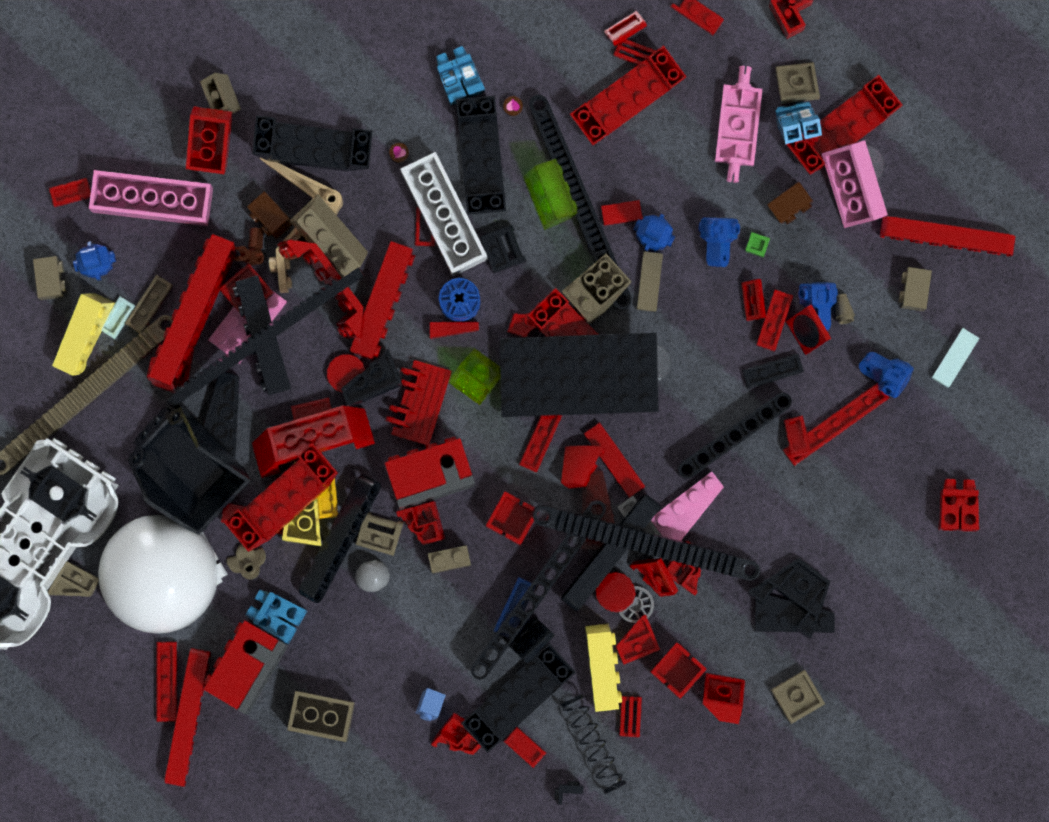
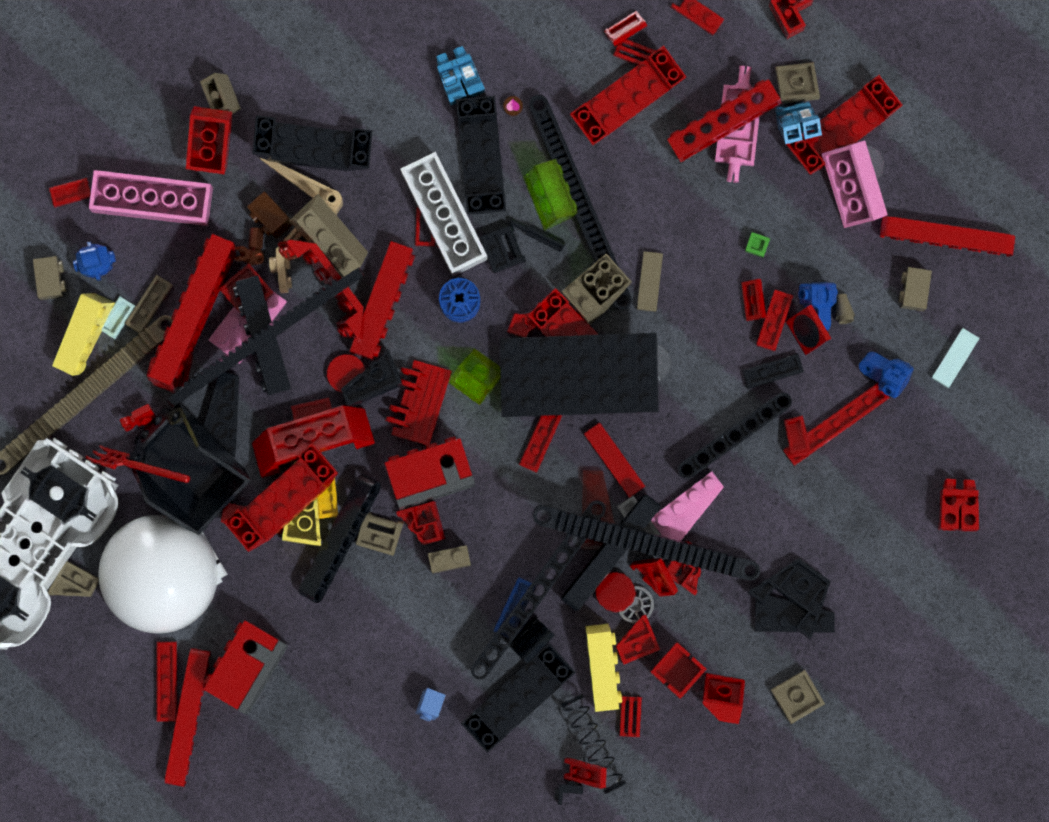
dark tan plate [227,543,266,580] -> none
dark azure hips [246,590,307,644] -> none
dark tan brick [287,691,355,742] -> none
light grey hair [355,560,390,592] -> none
reddish brown tile [389,143,409,163] -> none
red piece [430,322,479,339] -> none
red slope [431,713,481,755] -> none
red piece [486,492,539,546] -> none
red tile [504,727,546,768] -> none
red slope [561,446,605,489] -> none
red tile [601,200,643,226] -> none
blue piece [633,214,675,252] -> none
blue piece [699,217,740,267] -> none
reddish brown brick [767,182,814,225] -> none
none -> red piece [85,445,190,483]
none -> red plate [120,404,156,432]
none -> black axle [509,219,566,252]
none -> red hinge [564,758,607,789]
none -> red brick [667,79,782,163]

